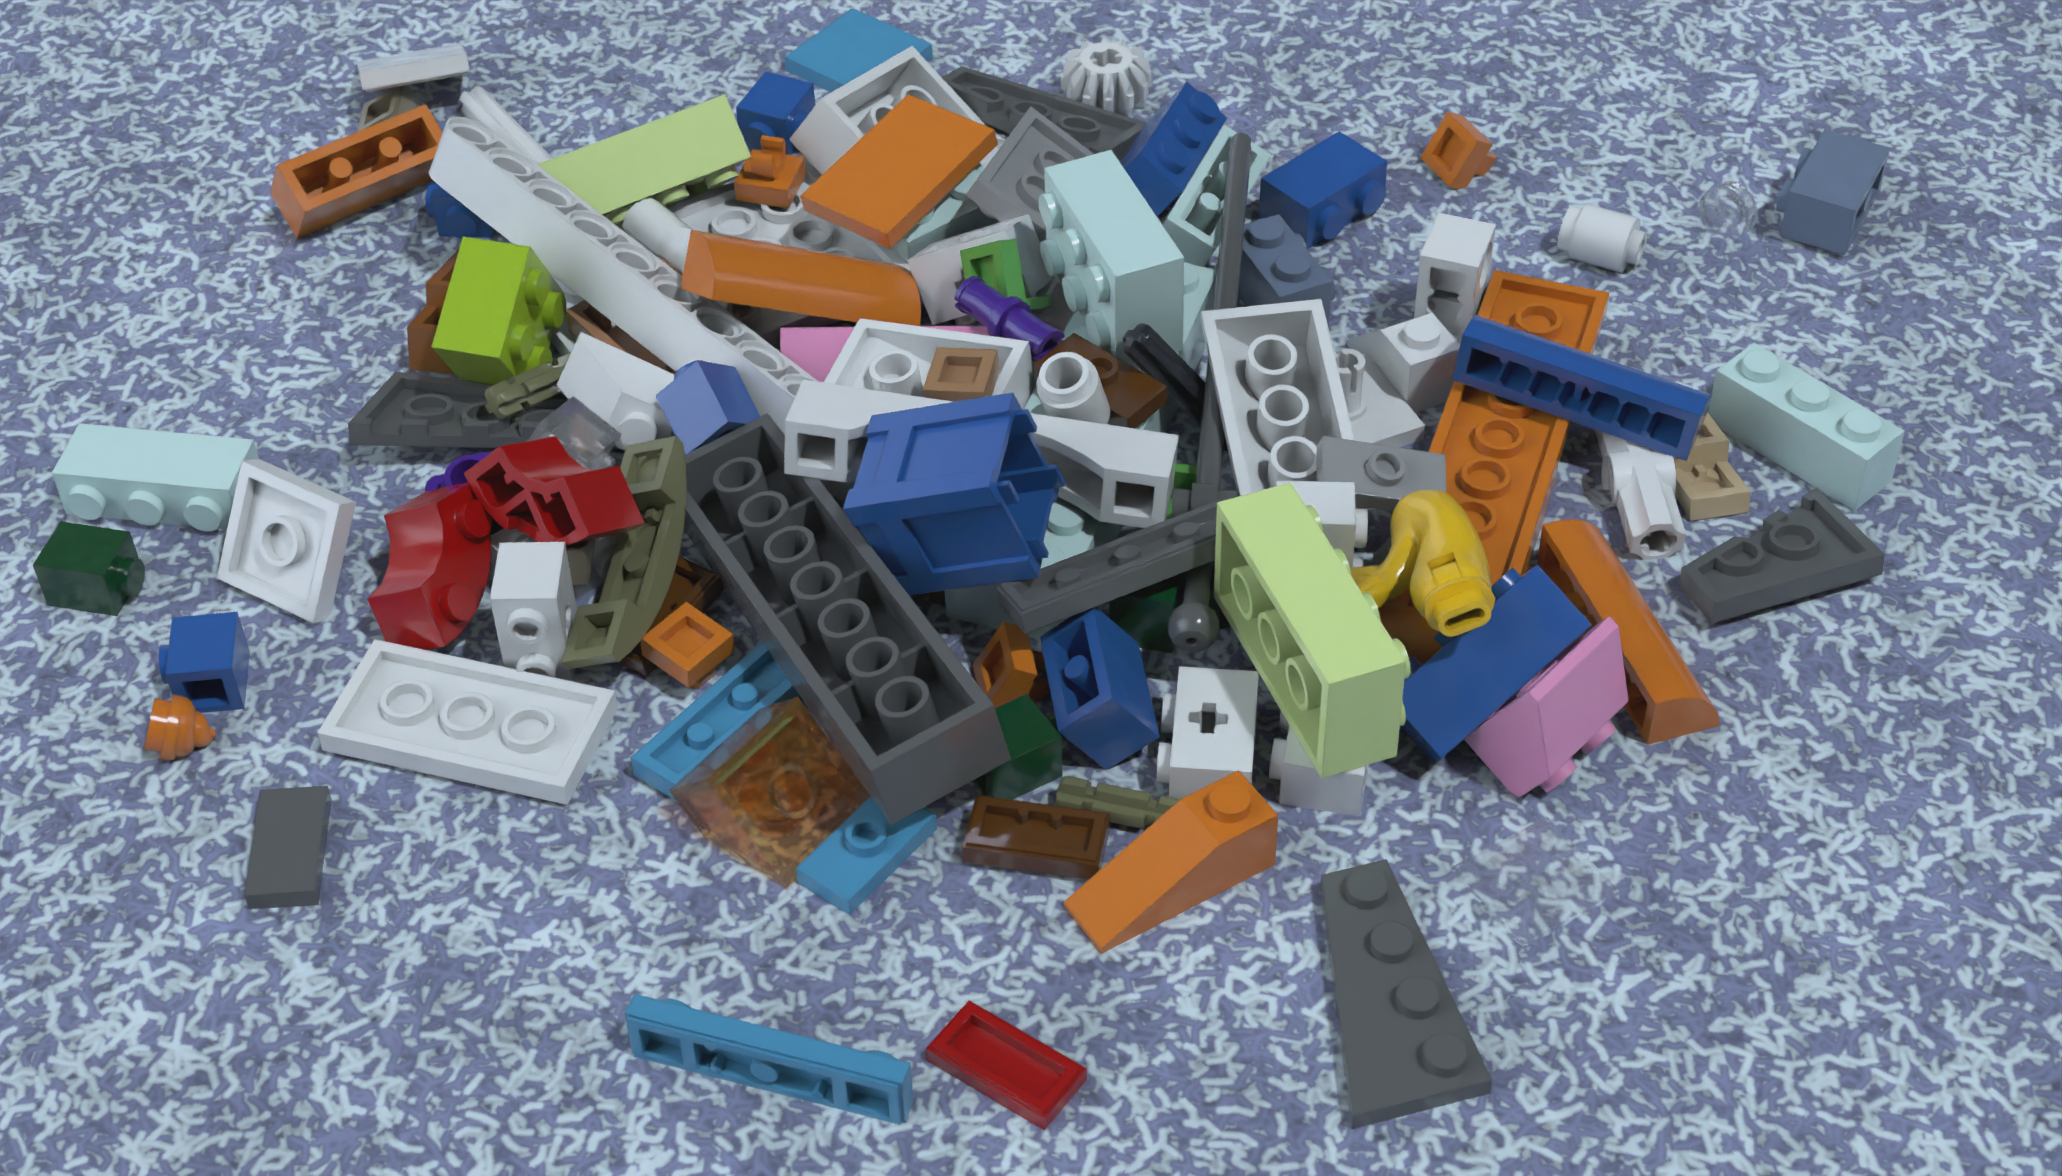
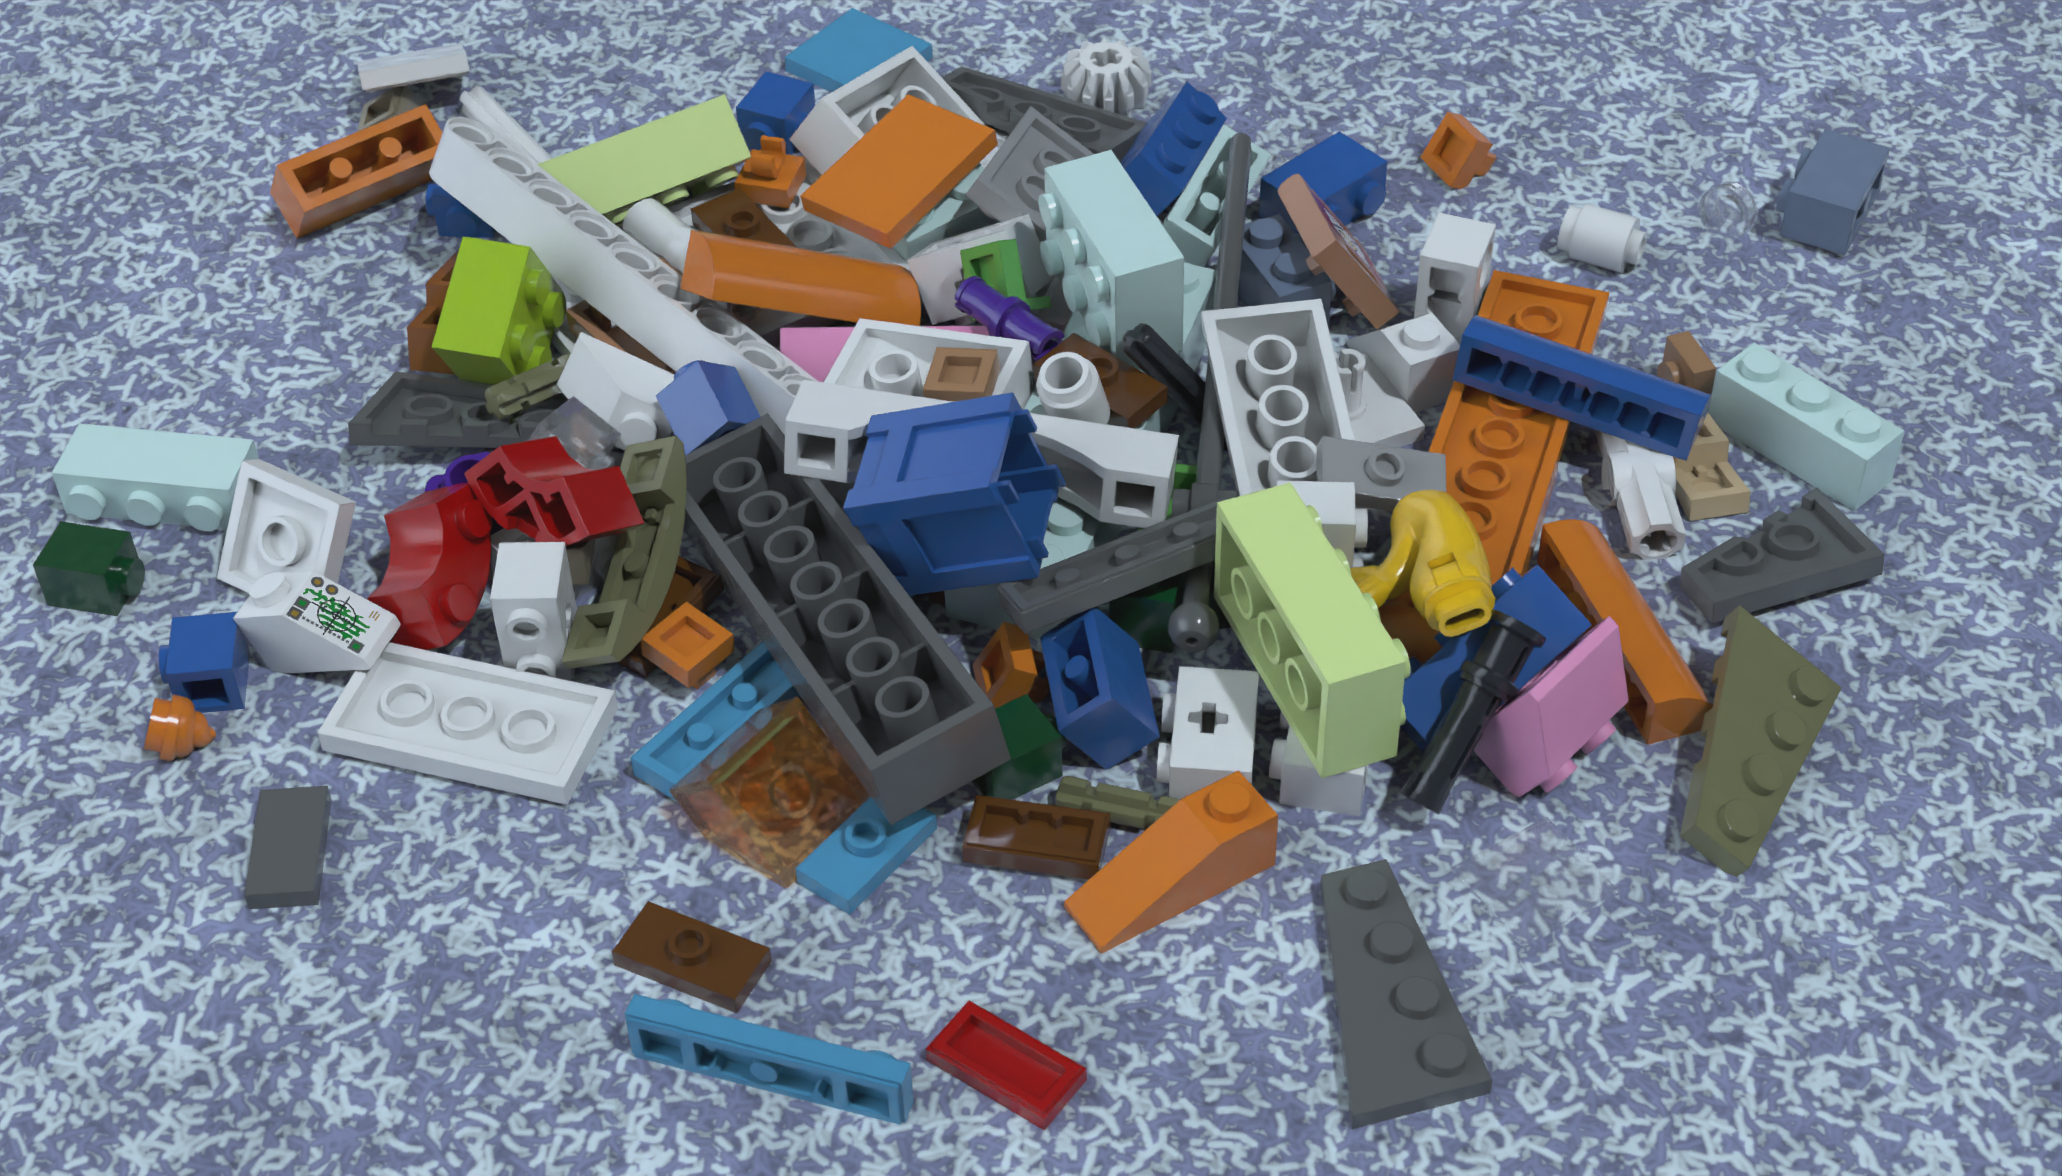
none -> white slope [233,571,401,674]
none -> reddish brown plate [612,901,772,1013]
none -> reddish brown plate [691,188,797,247]
none -> nougat container [1278,174,1400,329]
none -> black pin [1400,609,1547,815]
none -> medium nougat plate [1657,331,1716,394]
none -> olive wing [1680,605,1842,877]

